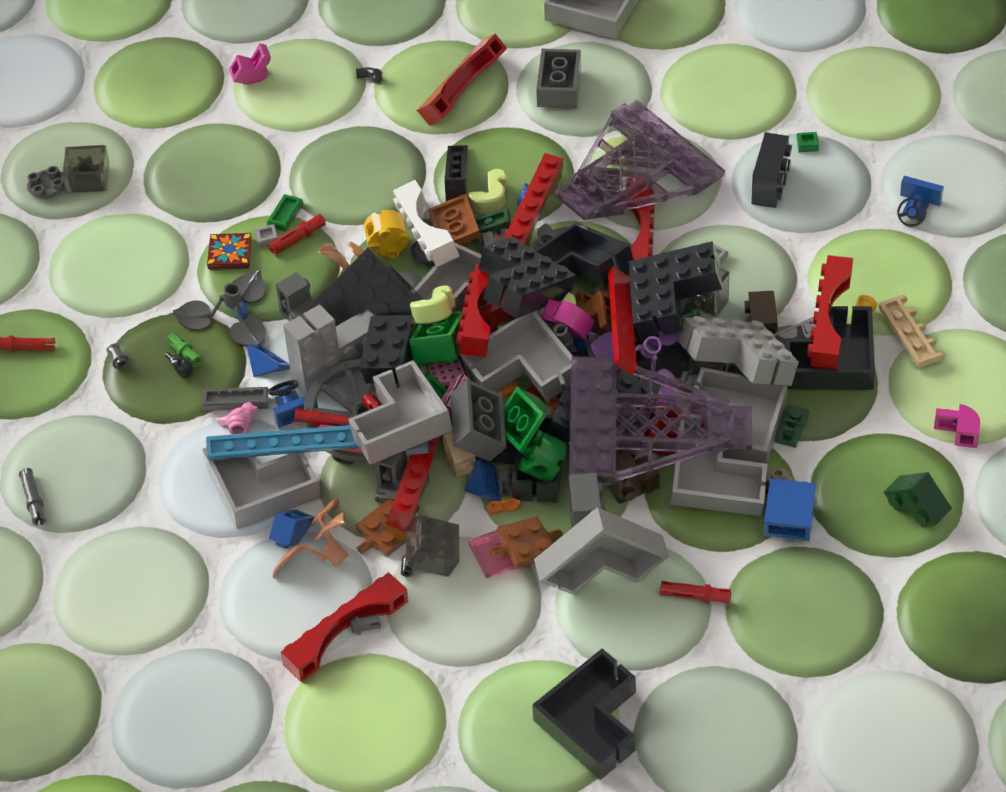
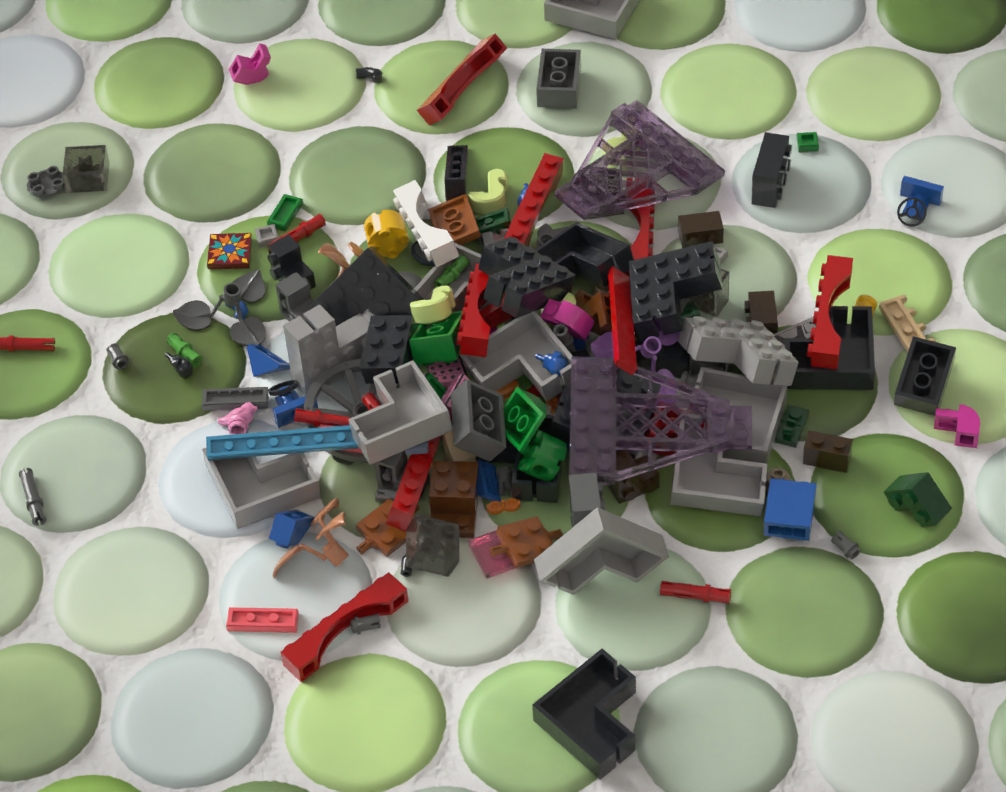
none -> coral tile [226,607,299,633]
none -> black brick [267,234,316,290]
none -> reddish brown bracket [429,461,478,538]
none -> bright green pin [433,255,469,288]
none -> blue piece [535,351,568,377]
none -> dark brown brick [678,211,724,248]
none -> dark brown brick [803,430,853,473]
none -> dark grey pin [831,531,861,559]
none -> black brick [894,336,956,416]

